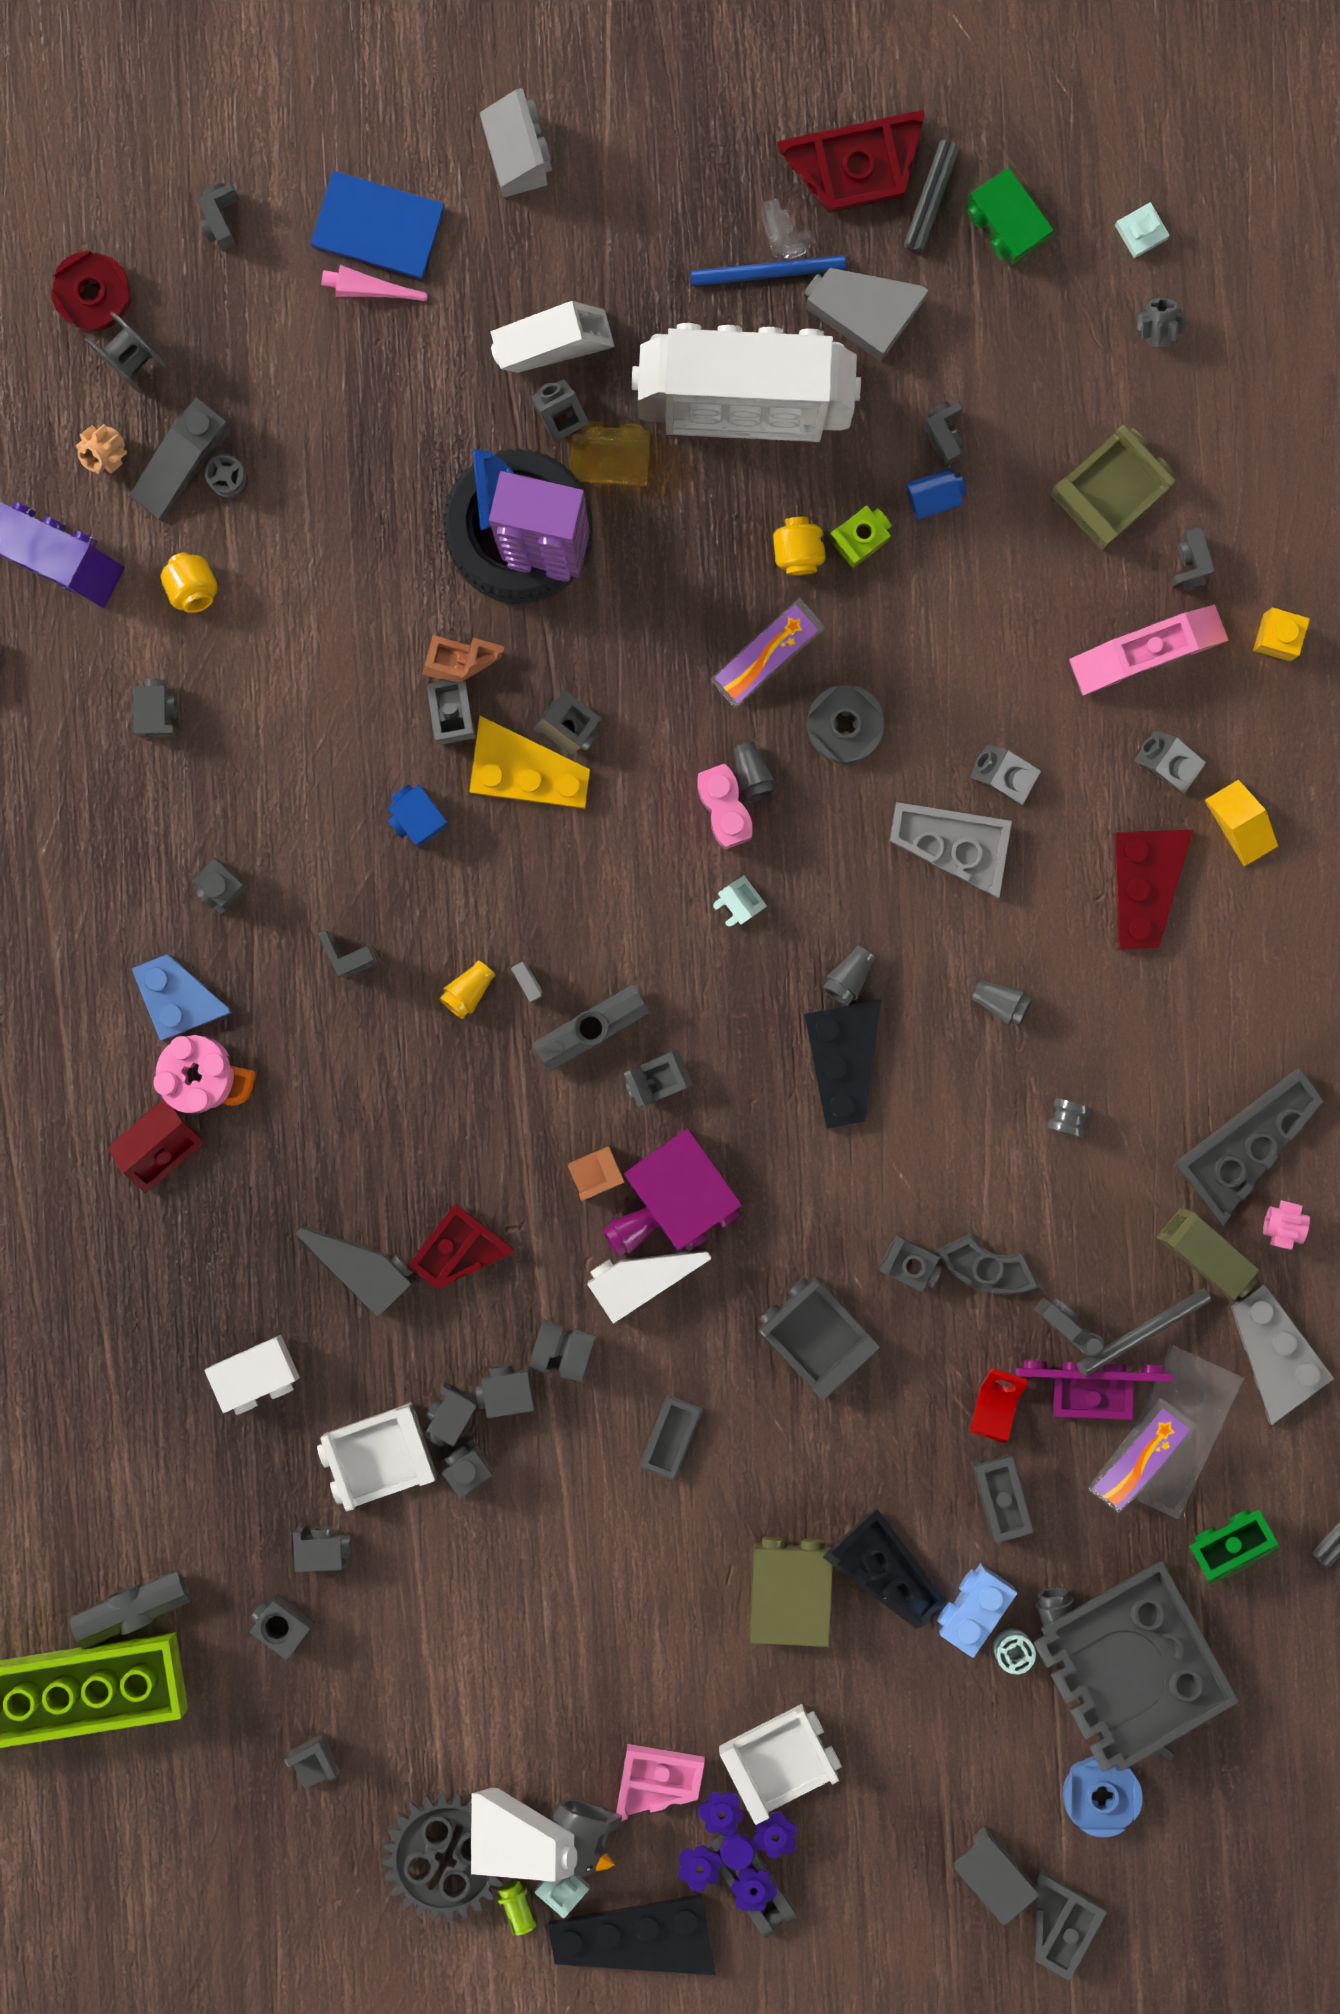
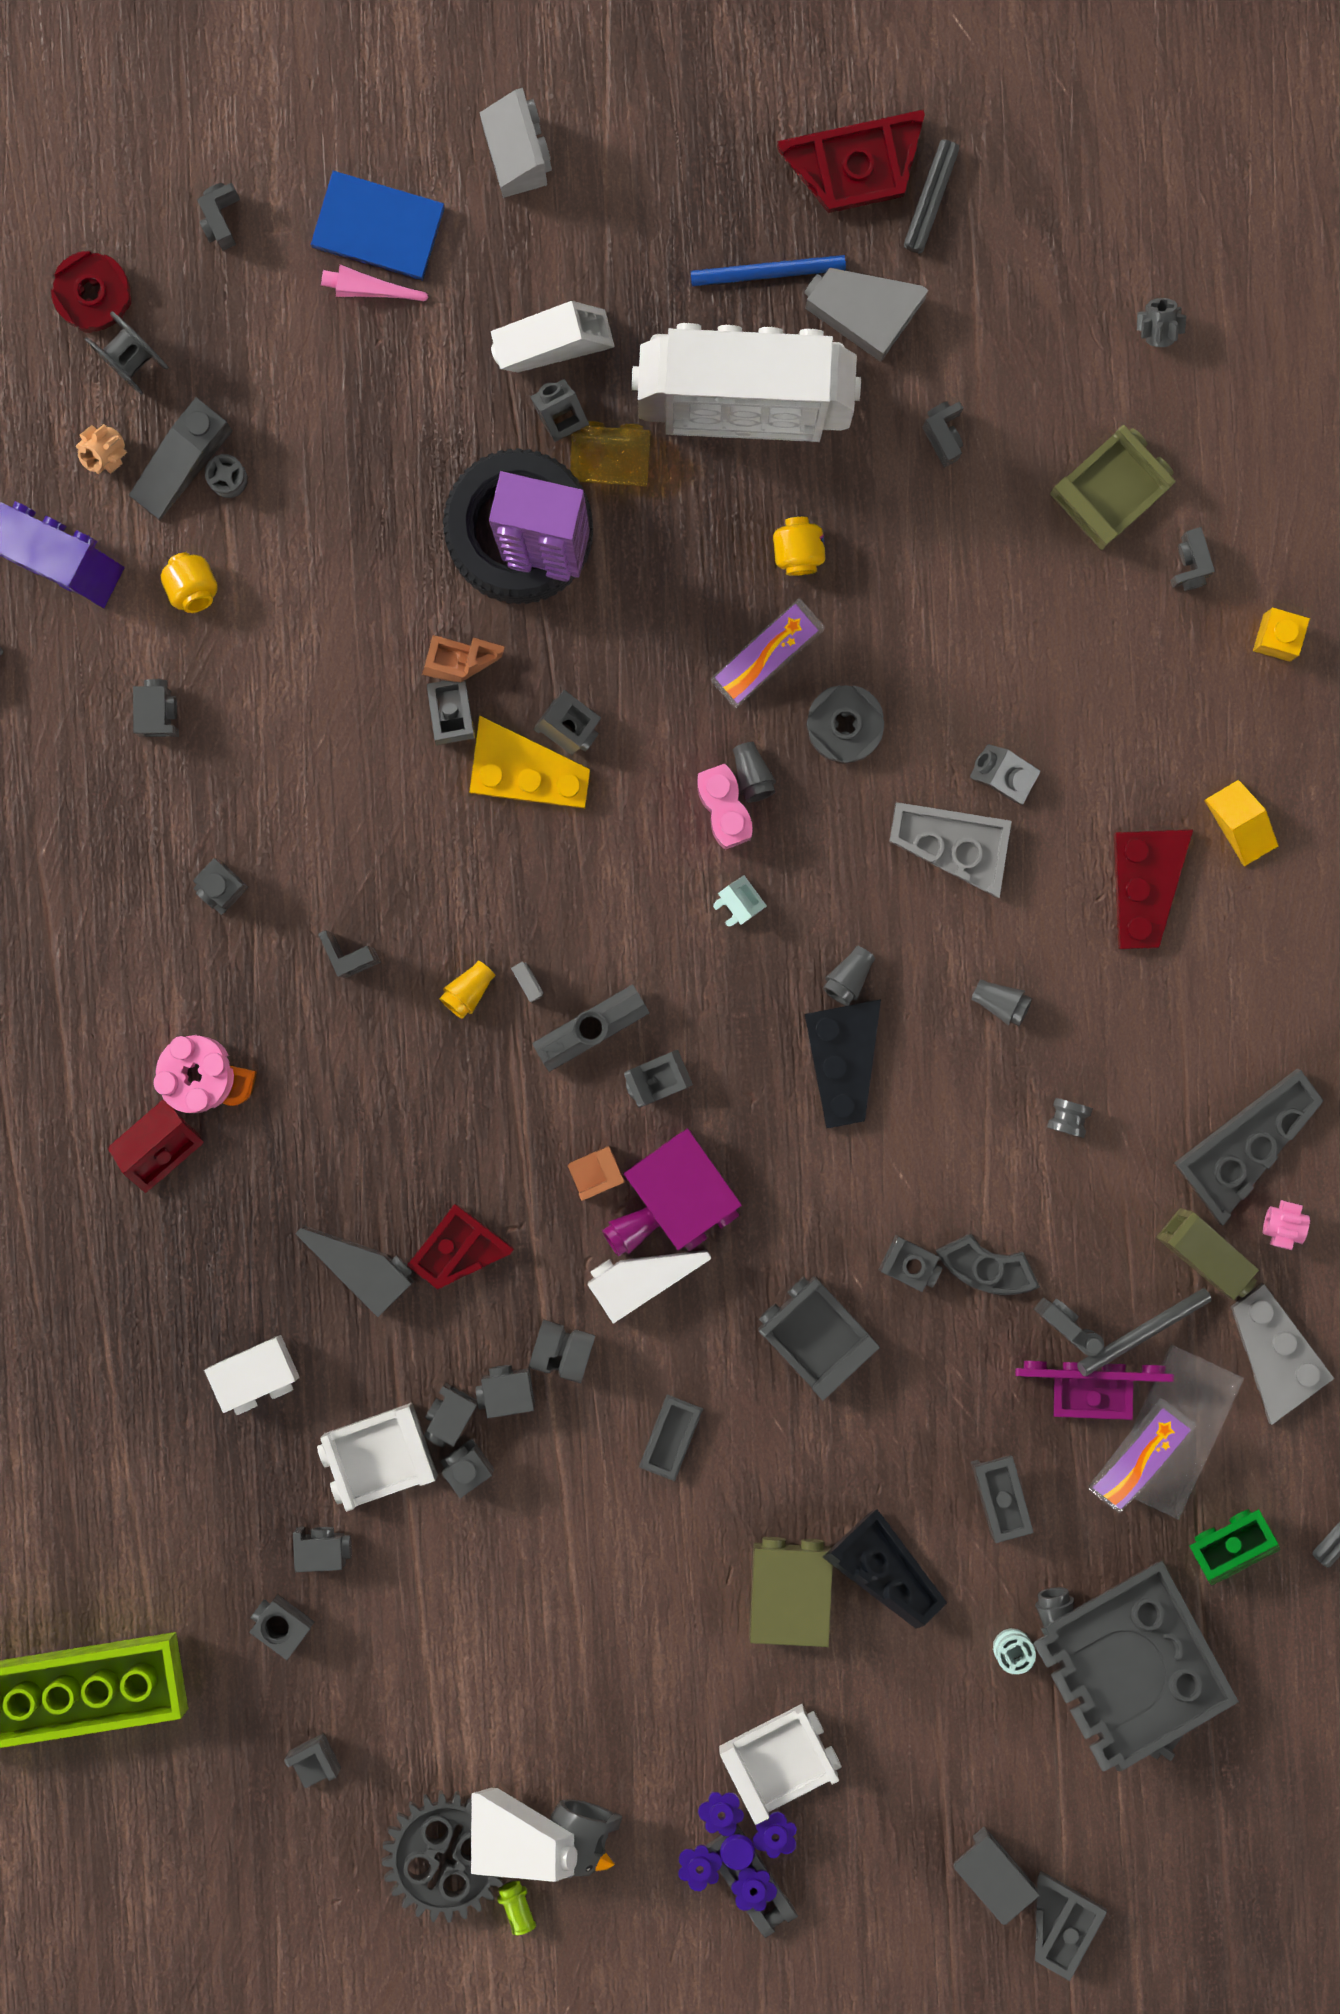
dark grey piece [69,1570,192,1649] -> none
medium blue wing [132,954,232,1041] -> none
blue brick [388,784,449,848] -> none
blue plate [472,449,514,530] -> none
light aqua tile [534,1876,590,1919] -> none
black wing [548,1894,716,1975] -> none
bright pink wing [616,1744,705,1821] -> none
clear bracket [761,198,813,259] -> none
lime brick [829,505,892,569] -> none
blue brick [905,468,967,520] -> none
light blue brick [937,1563,1017,1658] -> none
green brick [967,167,1054,267] -> none
red bracket [969,1368,1028,1444] -> none
medium blue plate [1062,1756,1143,1837] -> none
bright pink slope [1069,604,1229,696] -> none
light aqua tile [1115,202,1170,258] -> none
dark grey bracket [1135,730,1206,794] -> none

